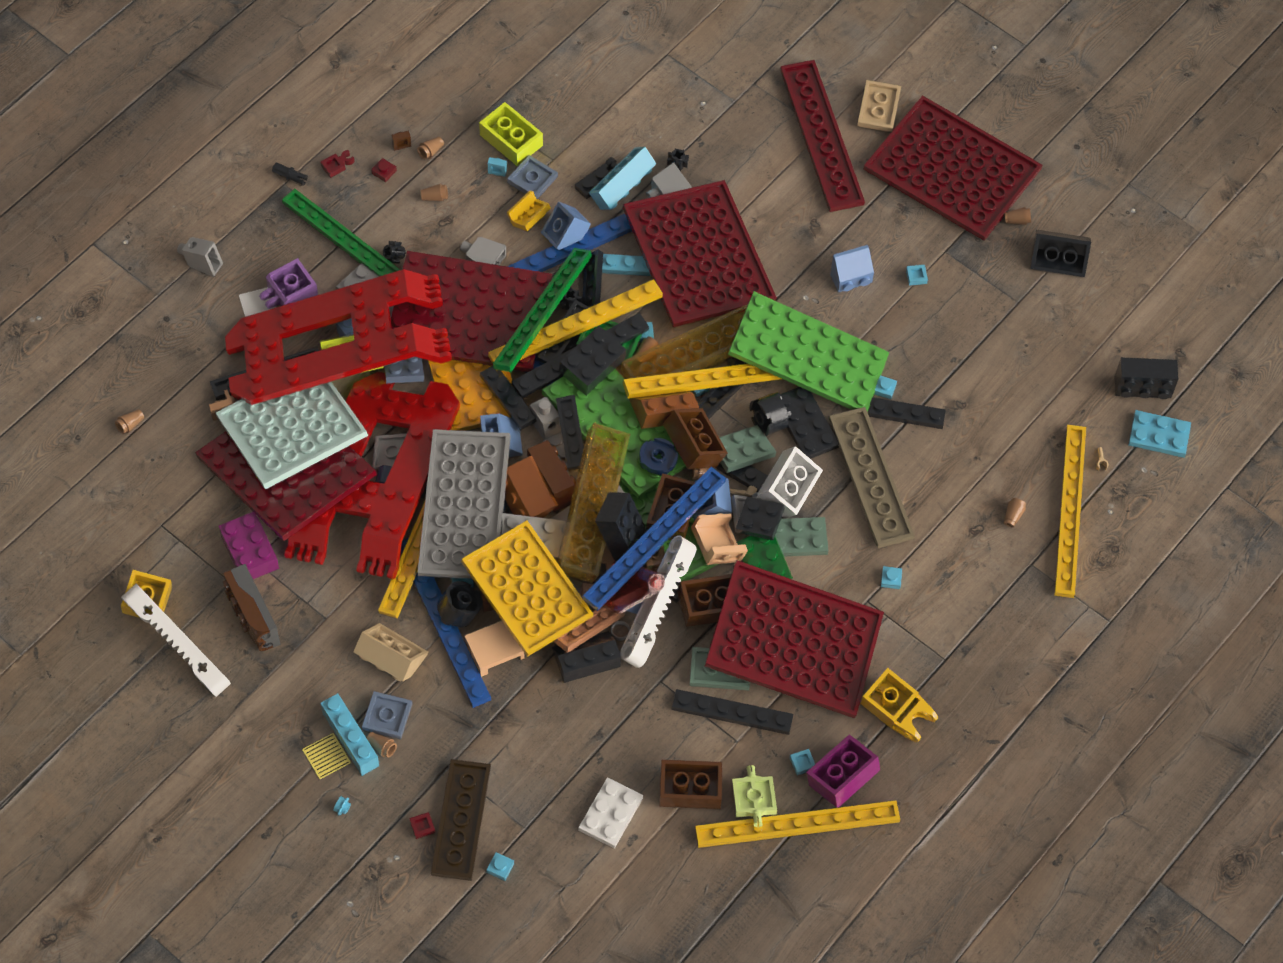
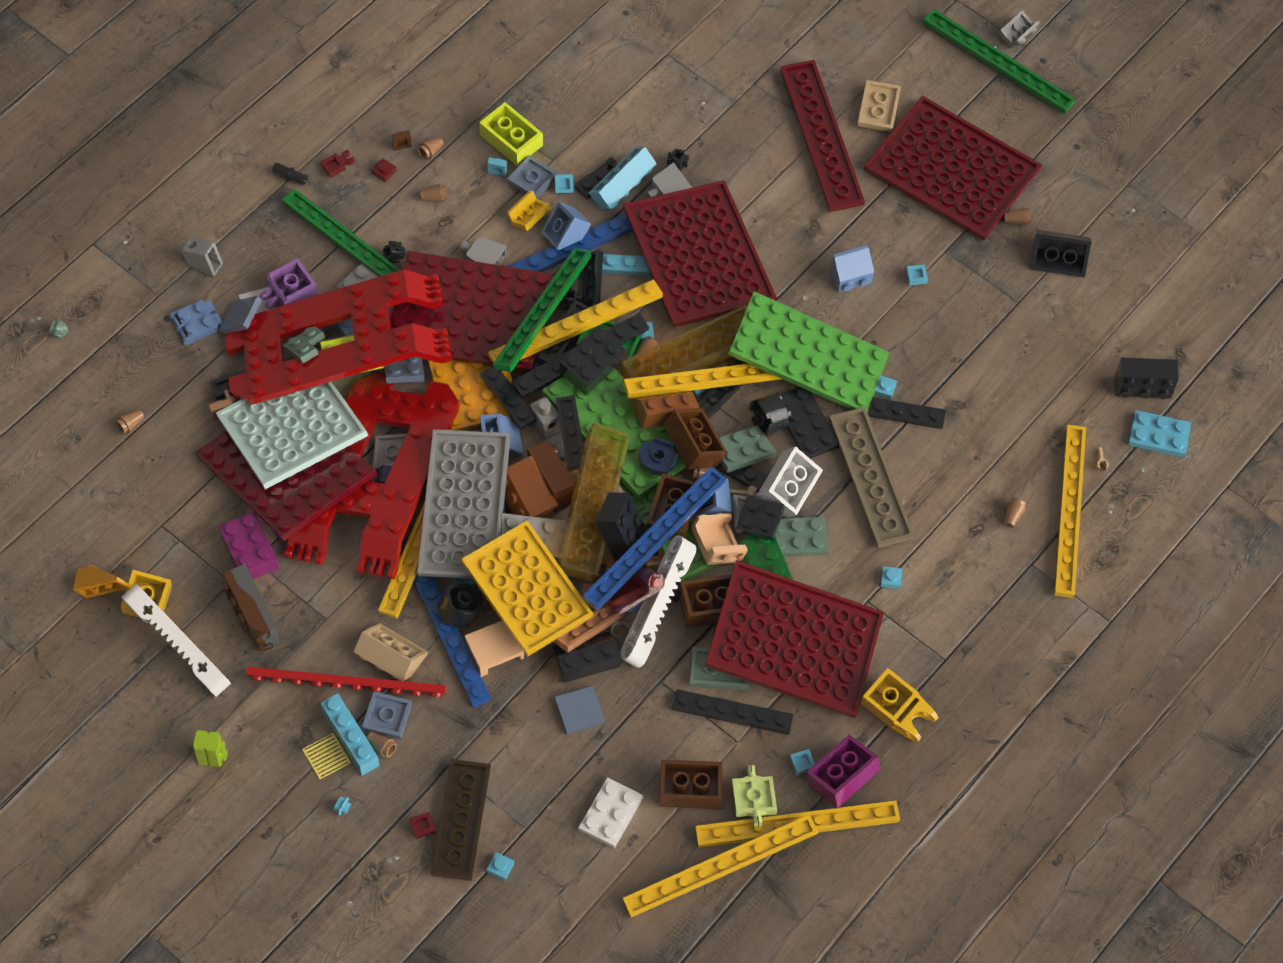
none -> sand green plate [49,320,68,338]
none -> light orange slope [73,565,130,598]
none -> medium blue plate [169,300,222,345]
none -> lime brick [193,730,227,767]
none -> sand blue tile [219,296,262,334]
none -> red plate [246,667,447,698]
none -> sand green plate [283,326,325,363]
none -> medium azure plate [555,173,574,193]
none -> sand blue tile [555,686,605,735]
none -> yellow plate [622,814,818,918]
none -> green plate [923,9,1076,114]
none -> light grey bracket [997,10,1040,48]

